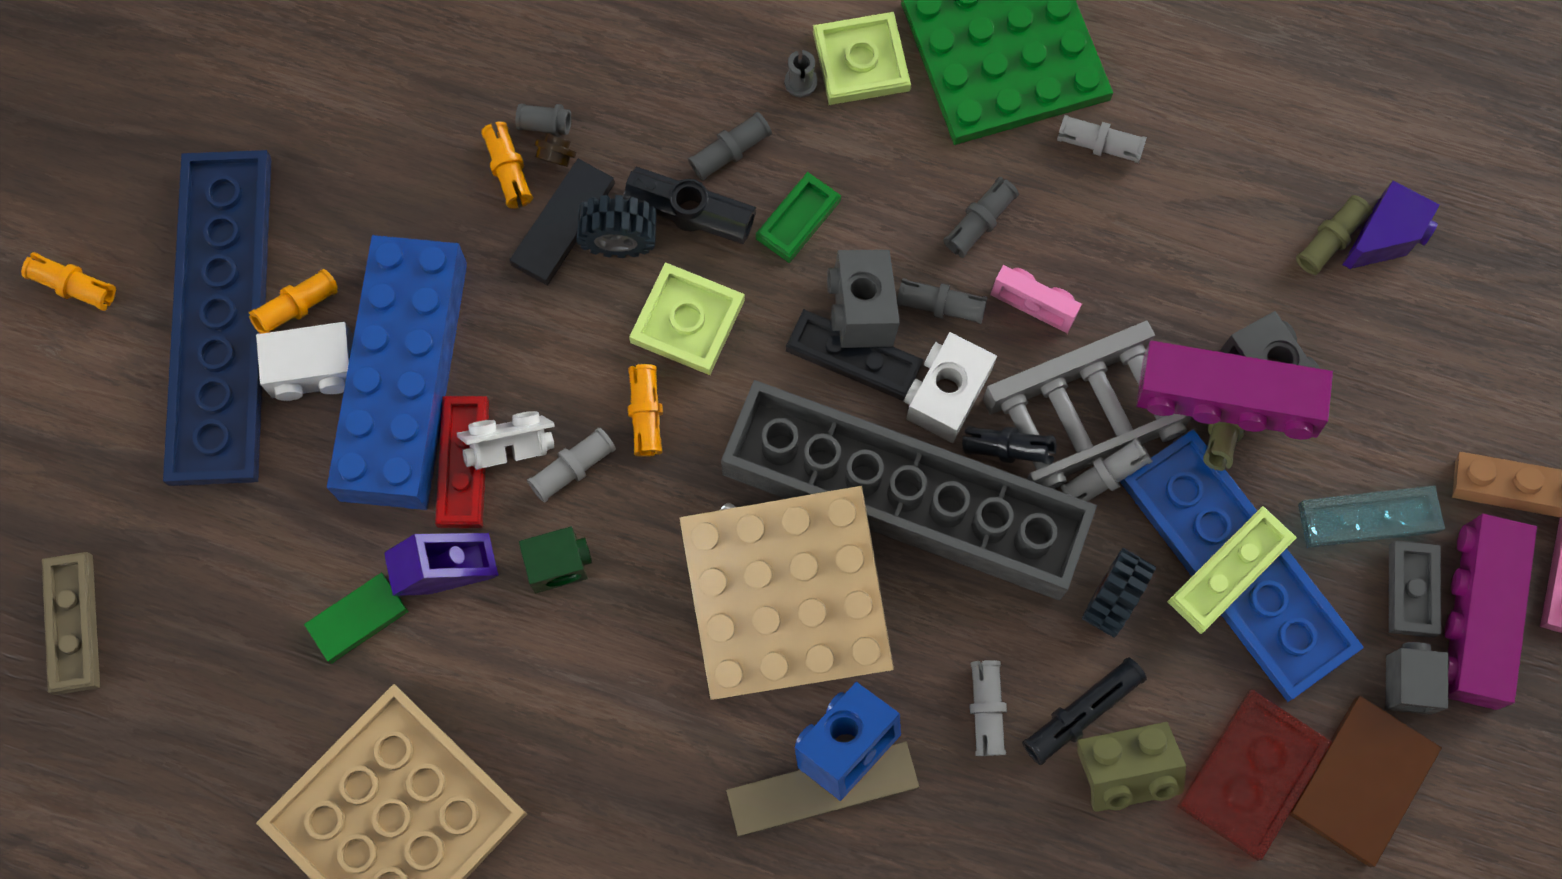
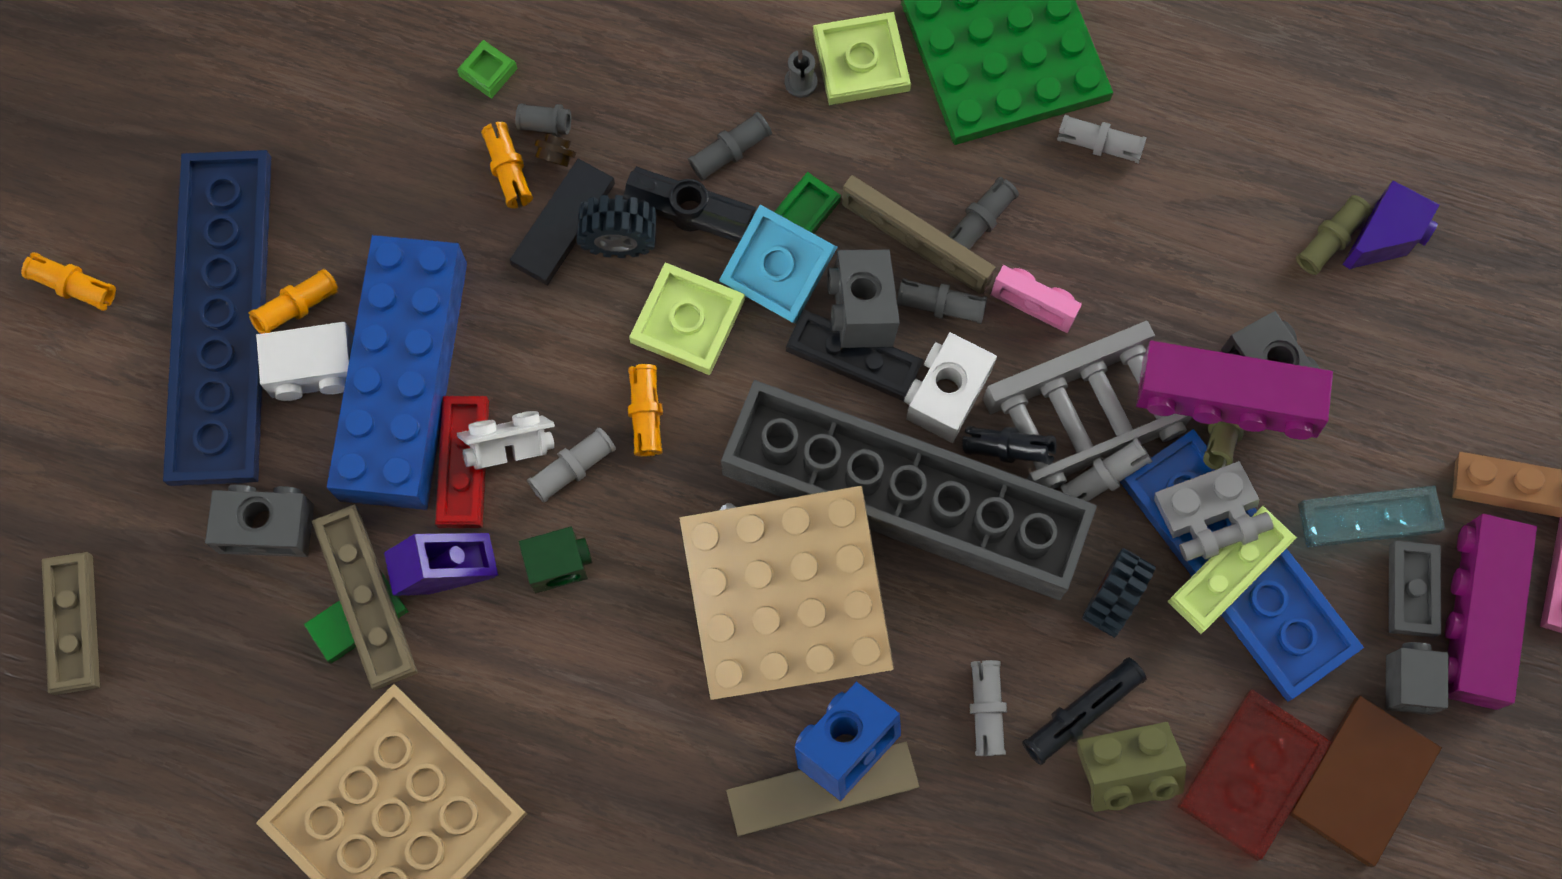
none -> dark grey brick [205,485,314,557]
none -> dark tan tile [312,504,418,691]
none -> bright green tile [457,40,517,99]
none -> medium azure plate [719,205,837,323]
none -> dark tan tile [842,175,996,294]
none -> light grey plate [1154,461,1273,562]

